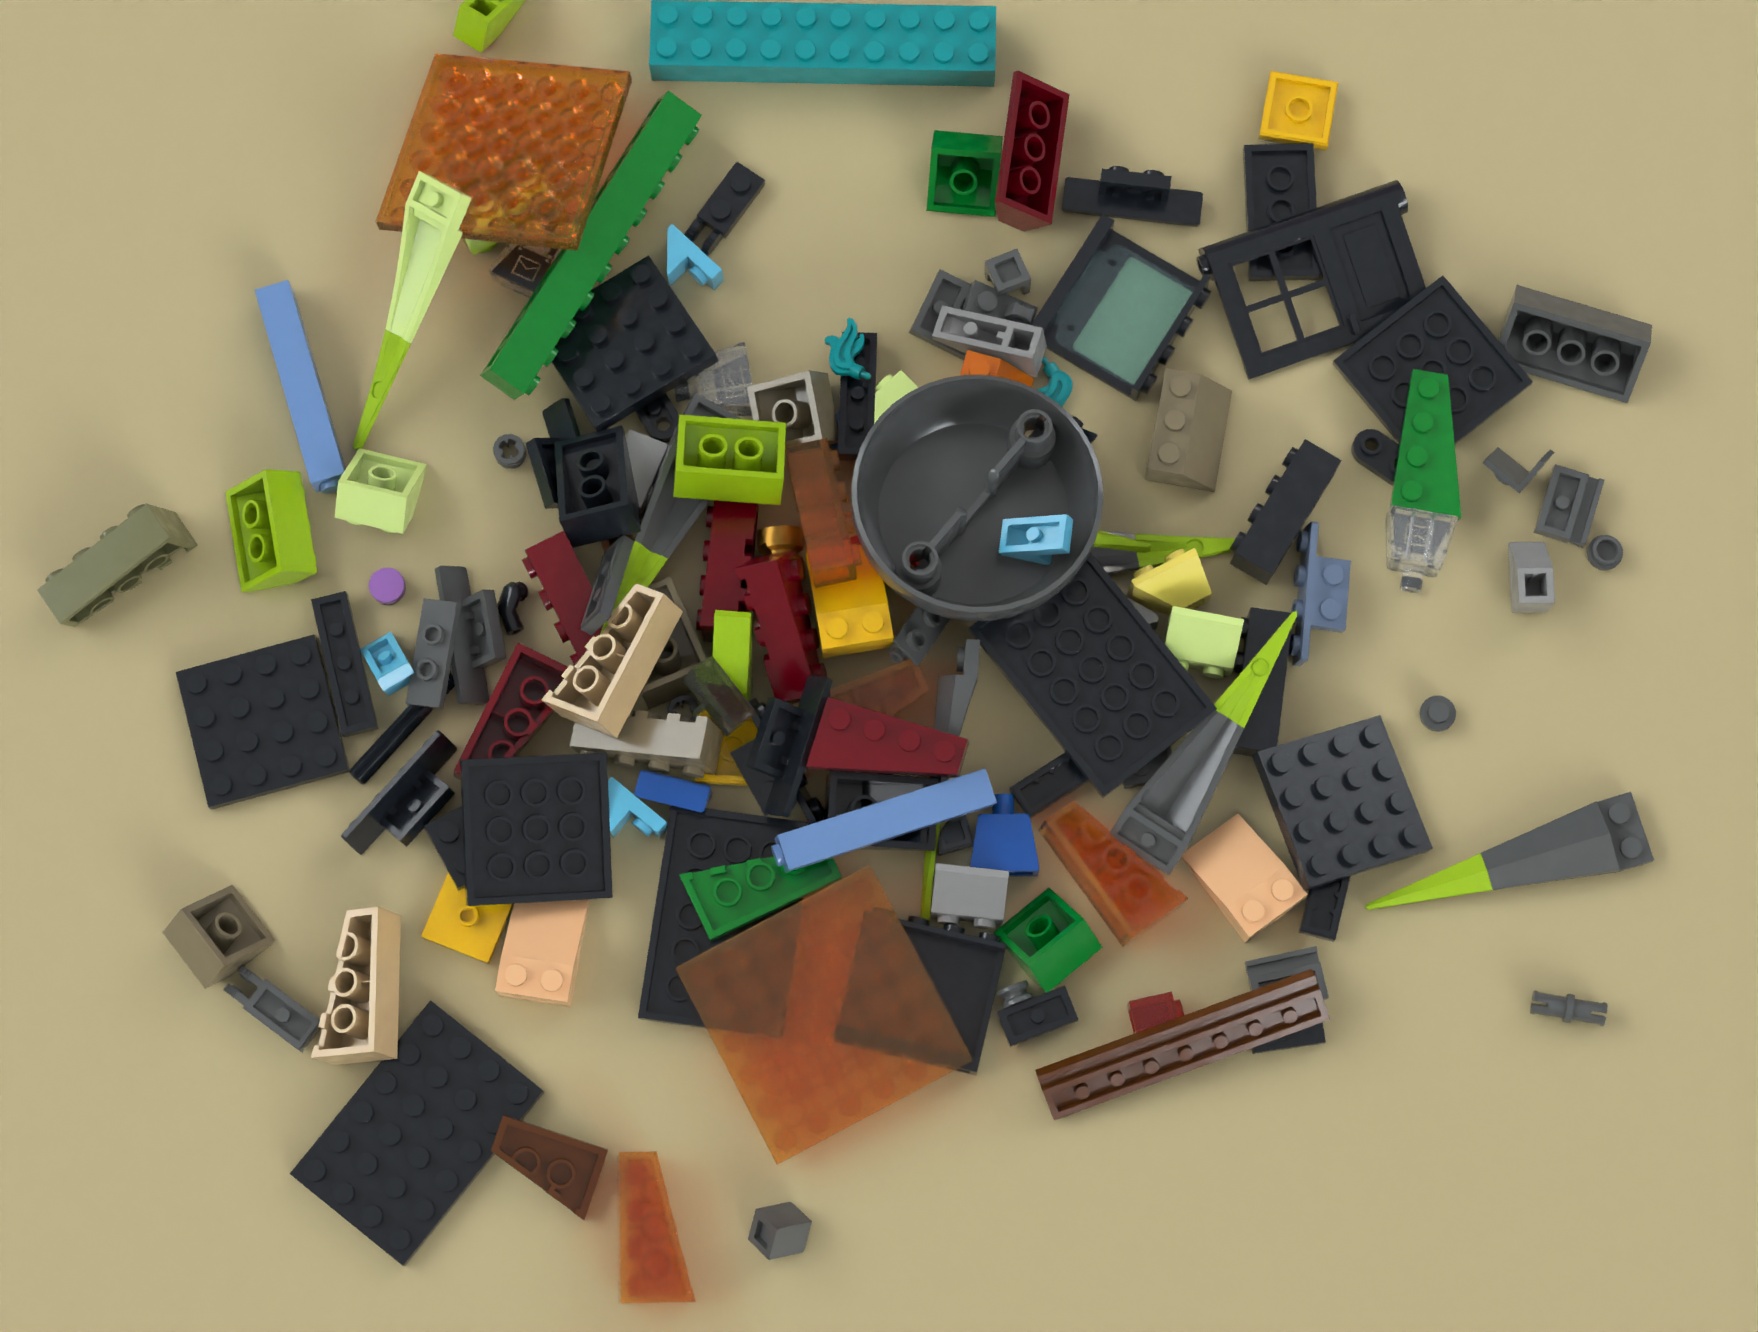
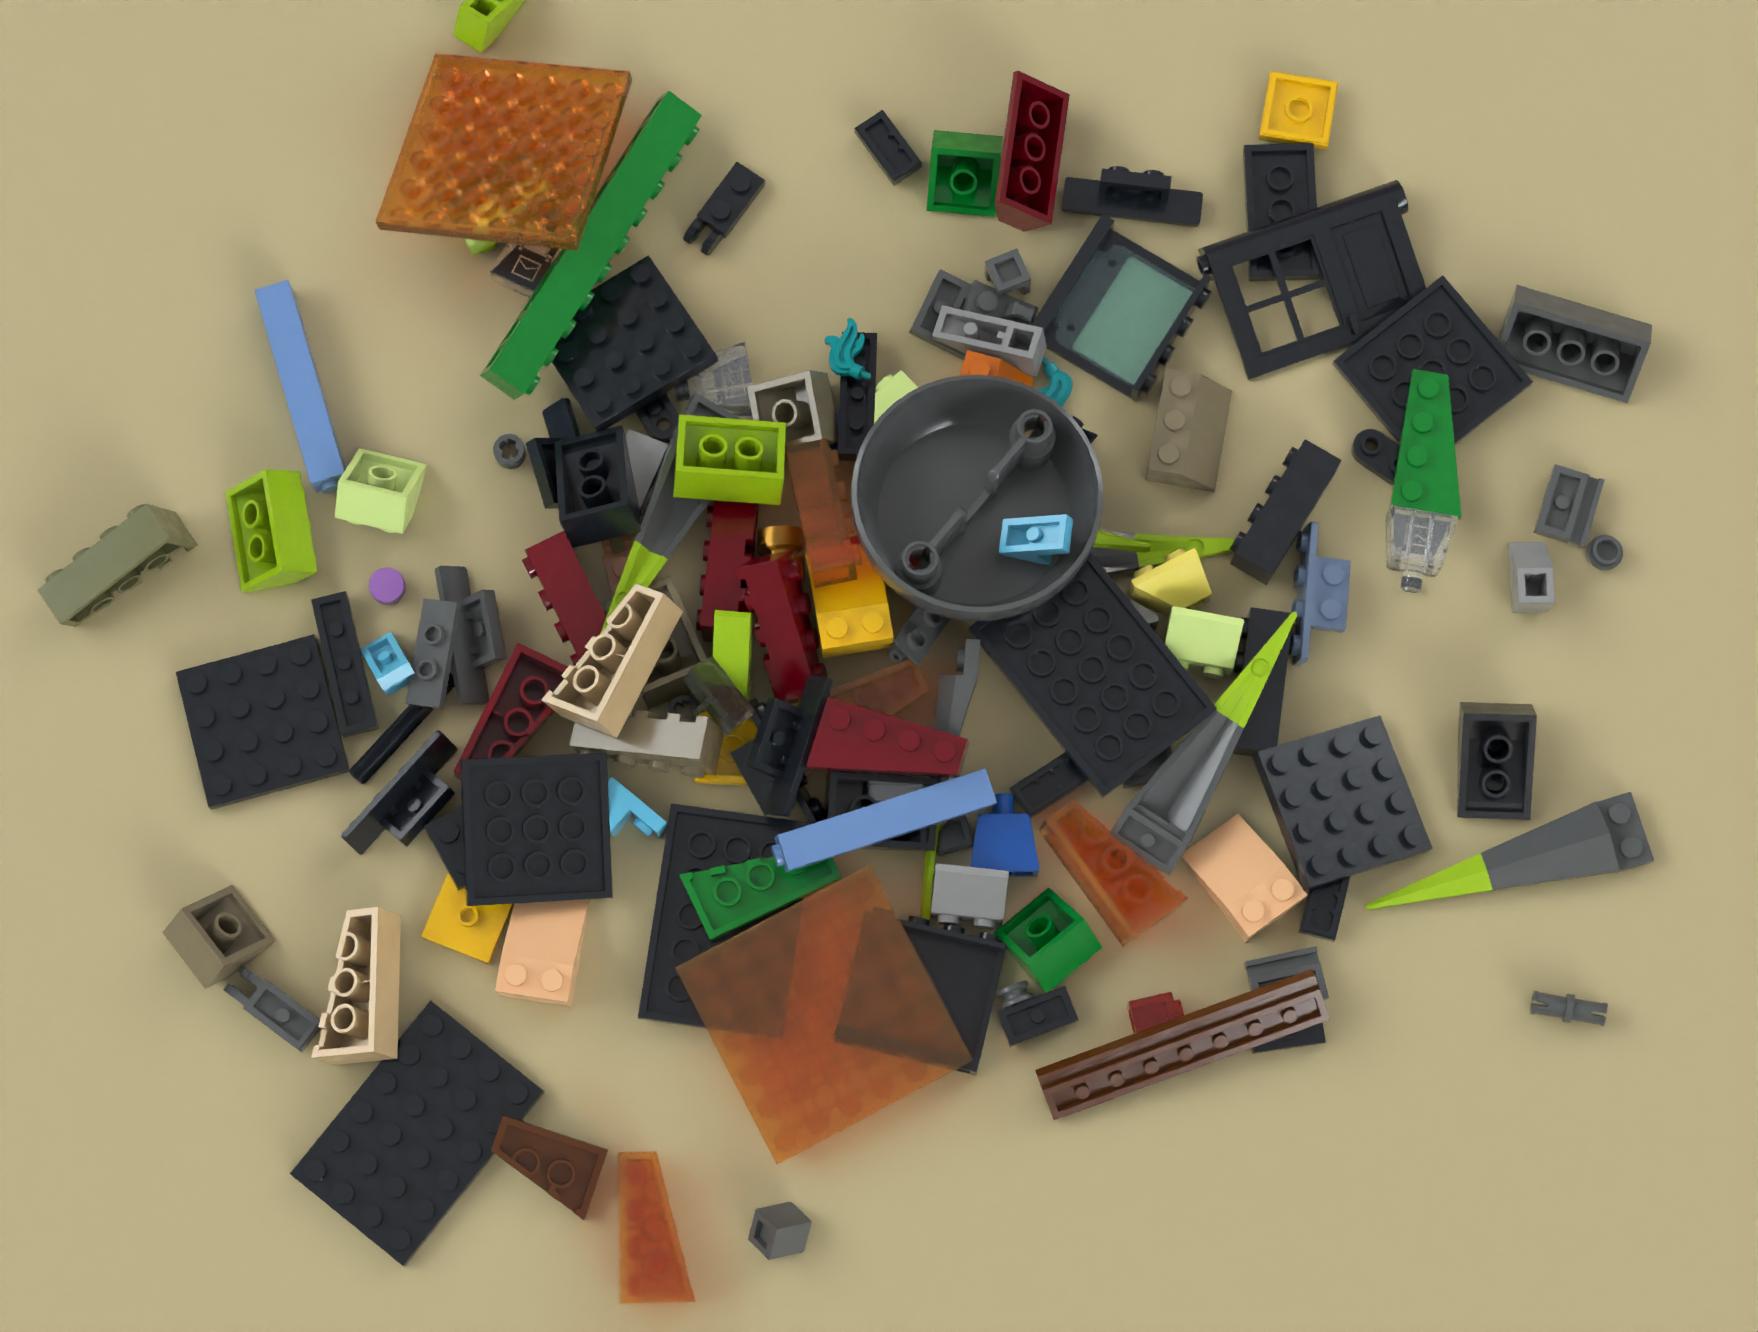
yellowish green plate [353,171,472,450] -> none
black arm [497,581,528,635] -> none
dark grey tile [581,535,634,635] -> none
blue slope [634,770,712,813] -> none
teal brick [649,0,996,87] -> none
medium azure slope [667,224,724,290] -> none
dark grey plate [1419,696,1456,732] -> none
dark grey bracket [1483,447,1555,493] -> none
none -> black plate [854,110,922,186]
none -> black slope [1457,702,1537,820]

